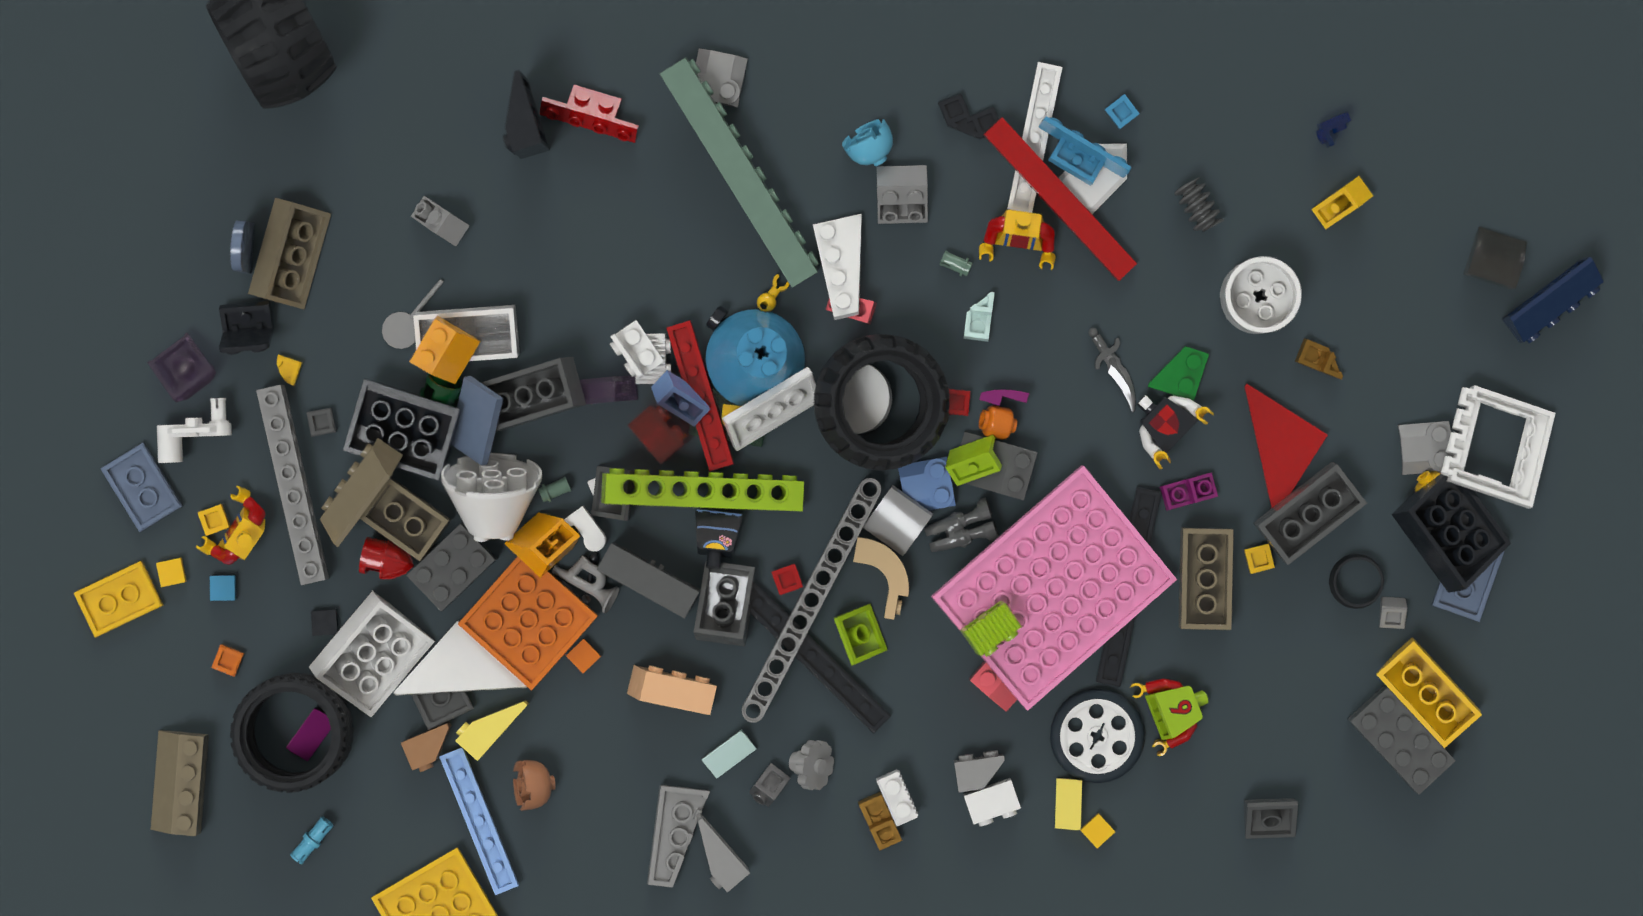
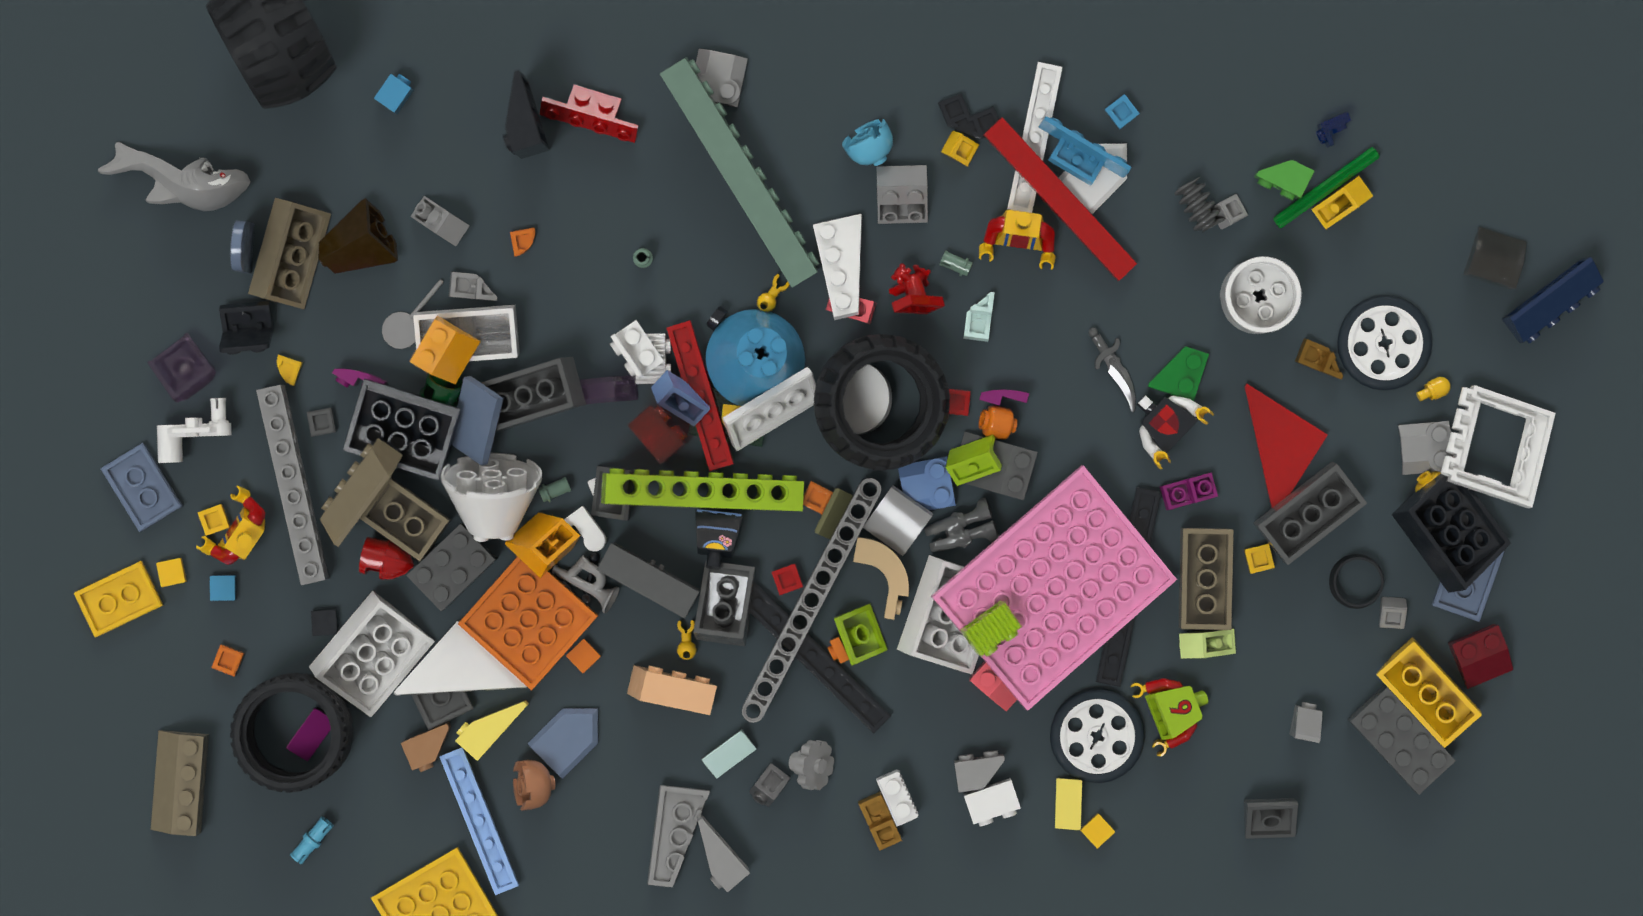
none -> light grey piece [98,142,250,211]
none -> dark brown slope [318,198,398,274]
none -> magenta slope [332,369,388,388]
none -> dark azure brick [374,74,414,114]
none -> light grey slope [449,272,497,301]
none -> orange tile [510,228,536,257]
none -> sand blue tile [528,708,598,779]
none -> sand green pin [633,248,653,268]
none -> yellow arm [677,620,697,660]
none -> orange tile [803,481,833,514]
none -> olive slope [815,488,852,539]
none -> orange plate [828,636,849,664]
none -> red piece [889,263,945,314]
none -> white slope [897,555,979,674]
none -> yellow slope [941,131,979,167]
none -> yellowish green slope [1179,629,1236,659]
none -> light grey slope [1210,194,1248,229]
none -> bright green slope [1254,160,1314,201]
none -> green axle [1273,147,1380,228]
none -> light grey slope [1289,702,1322,743]
none -> wedge [1337,296,1432,390]
none -> yellow cylinder [1416,377,1451,402]
none -> dark red slope [1448,624,1513,689]

